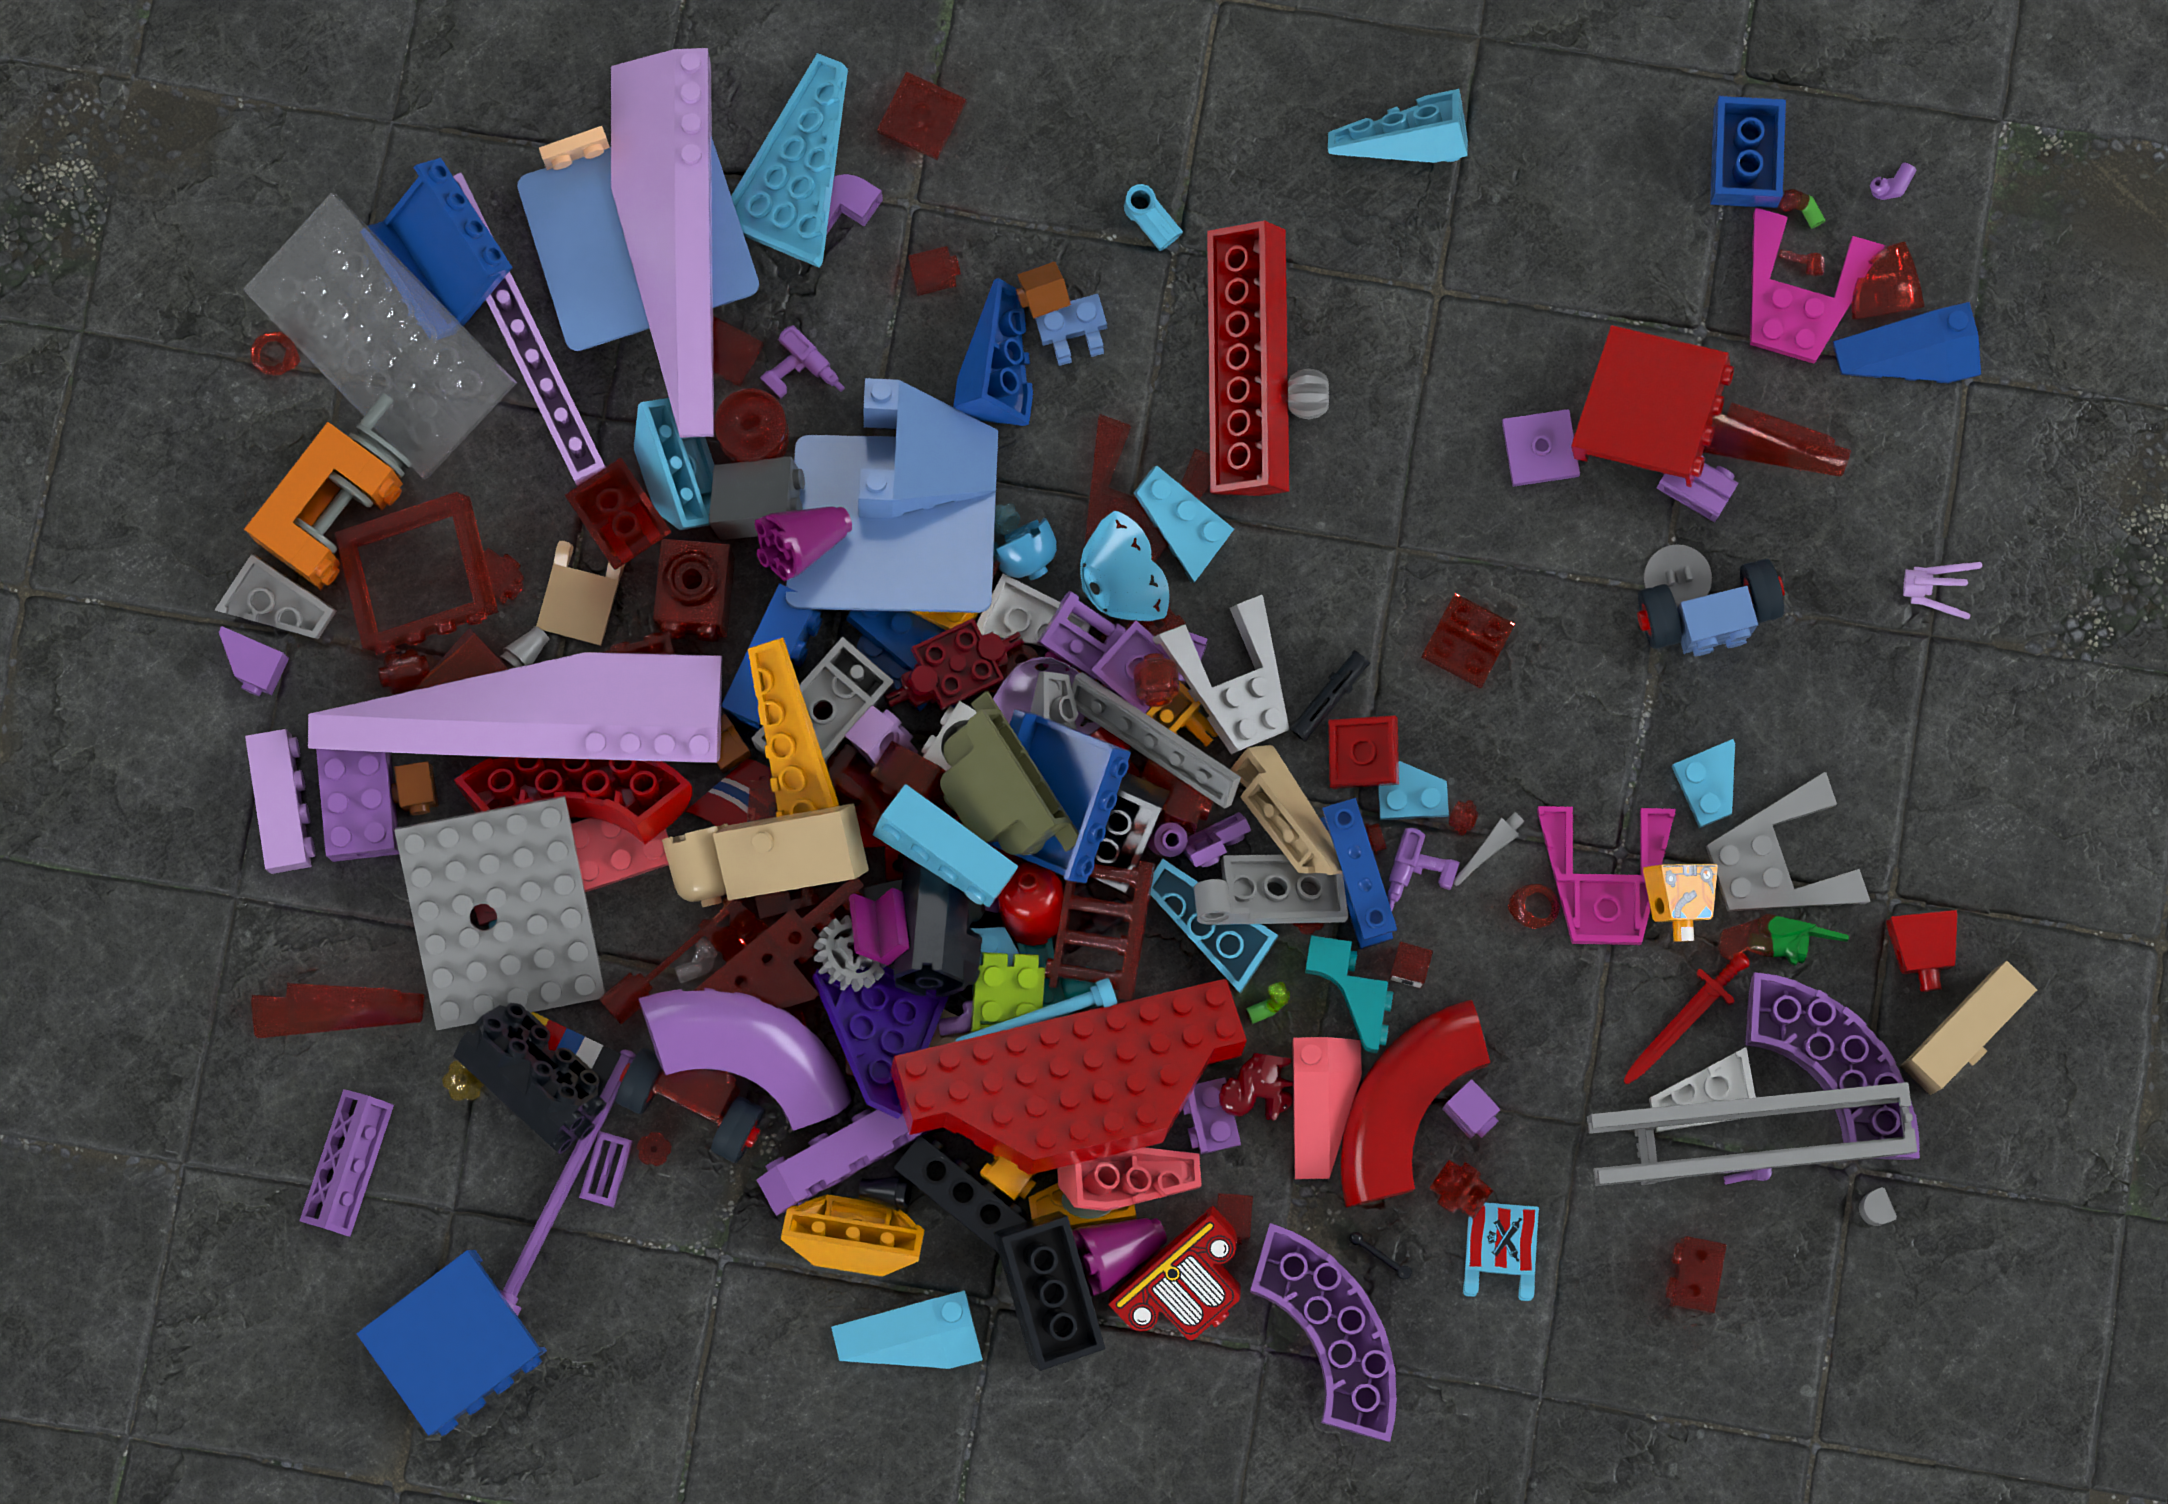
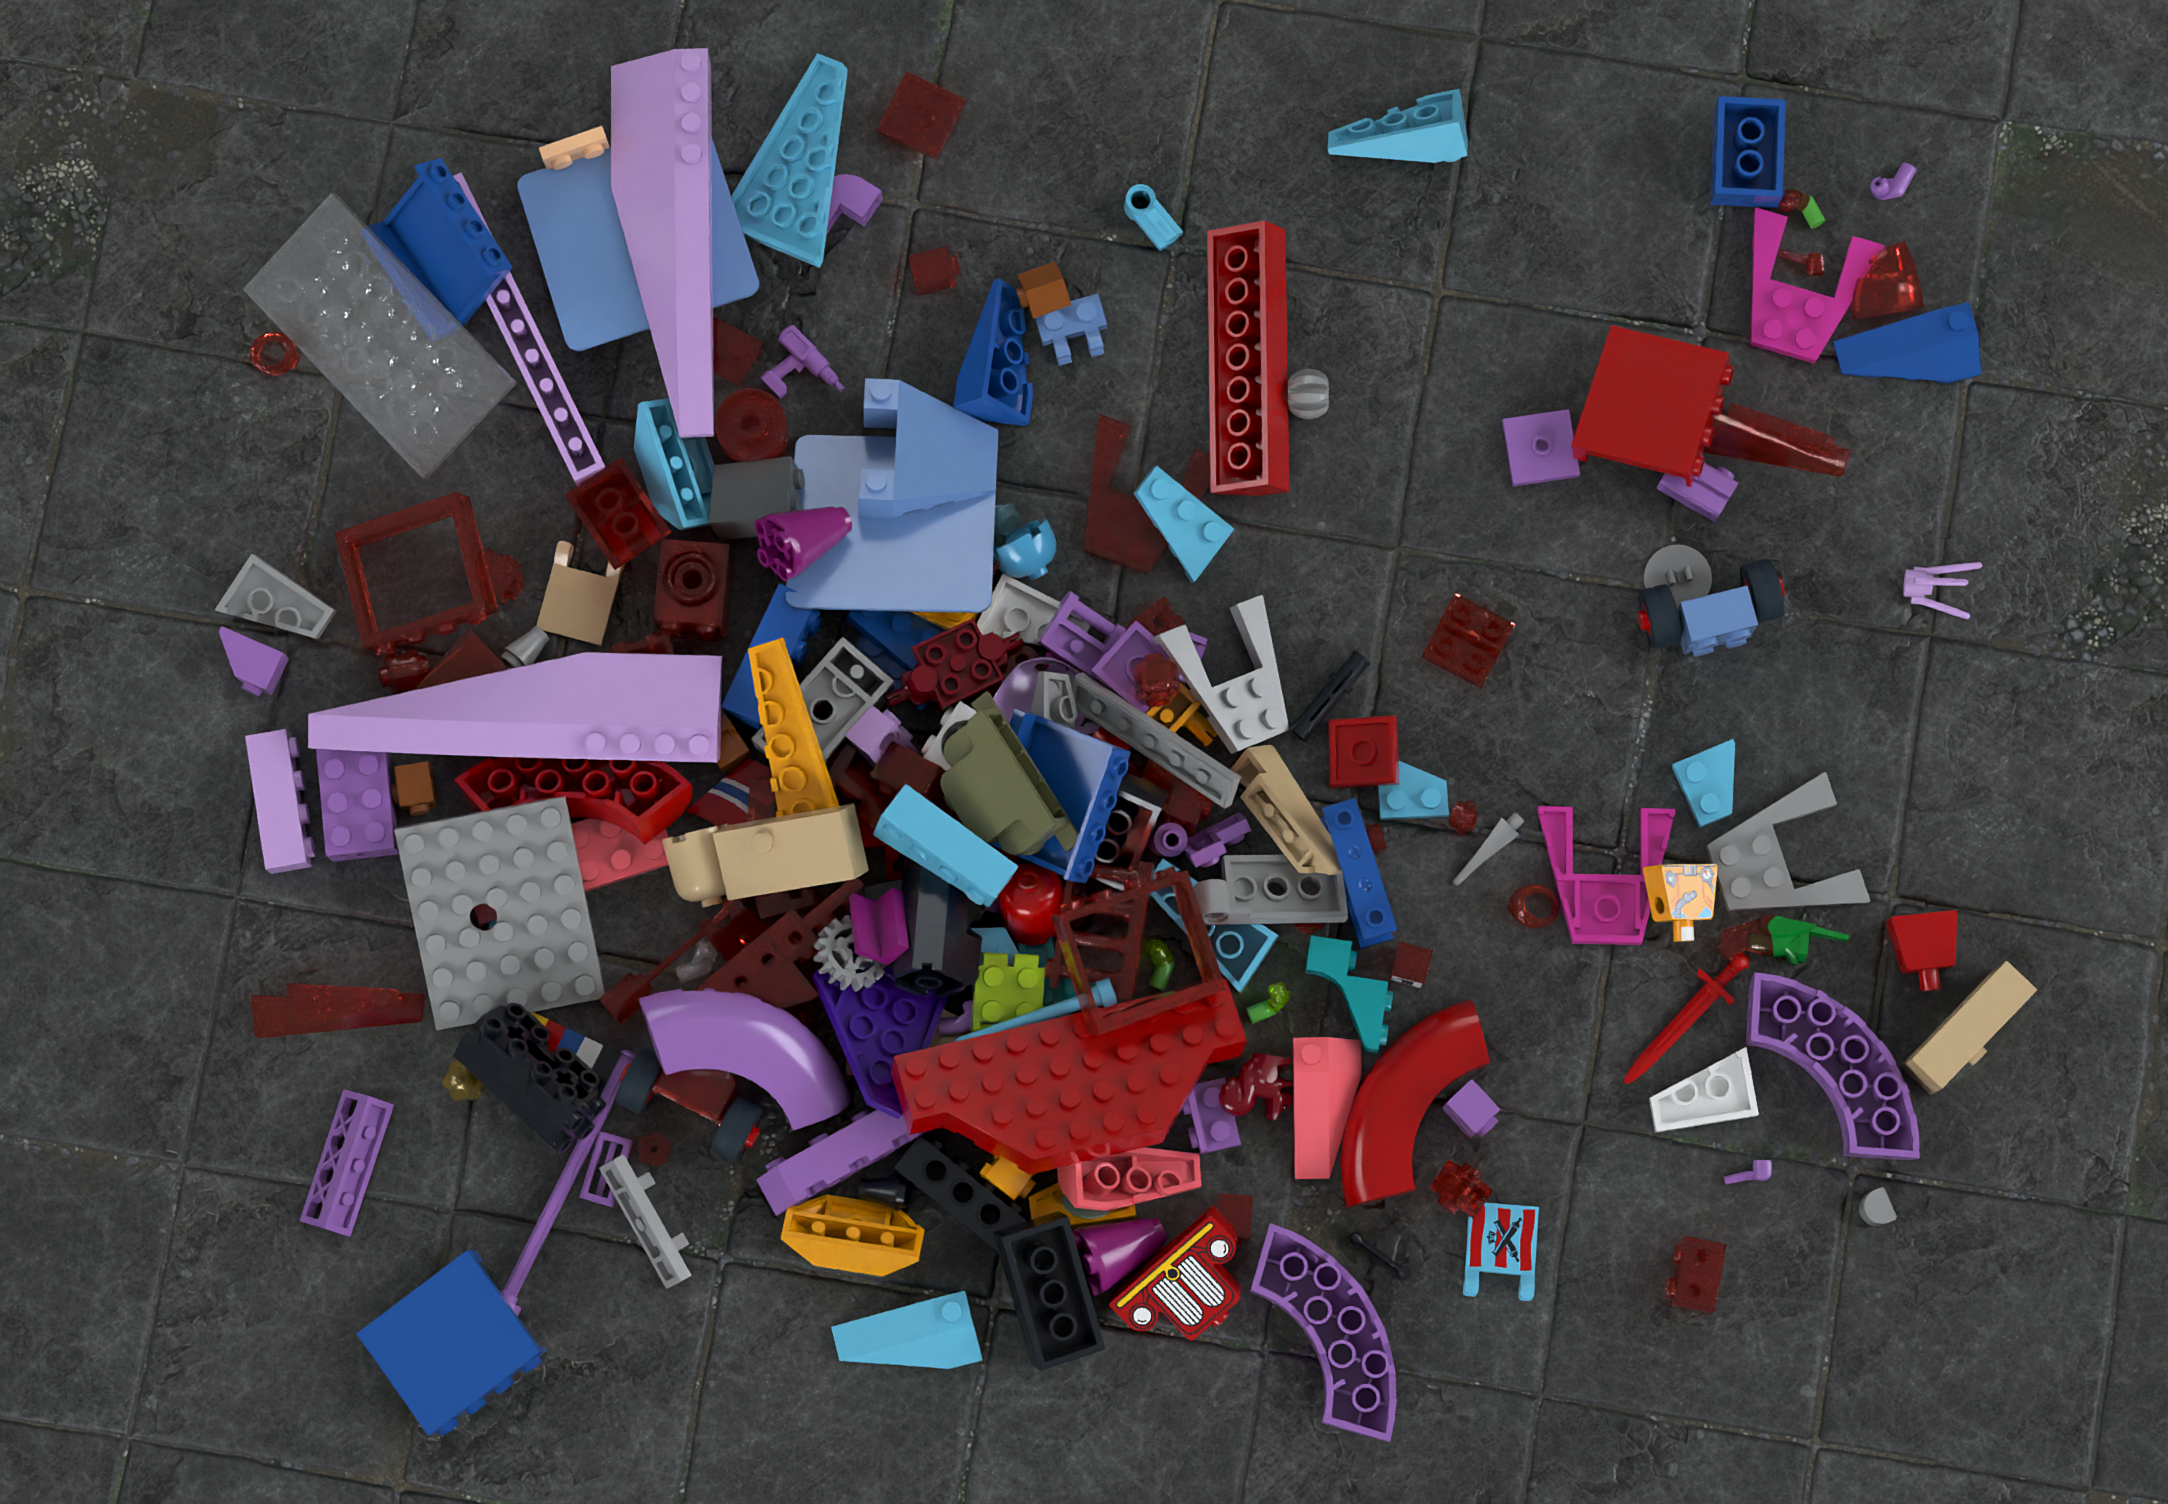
orange piece [244,393,412,590] -> none
medium azure piece [1081,511,1170,621] -> none
medium lavender piece [1388,828,1460,911] -> none
light grey piece [1587,1082,1918,1186] -> none
none -> light grey hinge [599,1154,692,1289]
none -> clear red window [1050,866,1226,1035]
none -> arm [1144,939,1175,992]

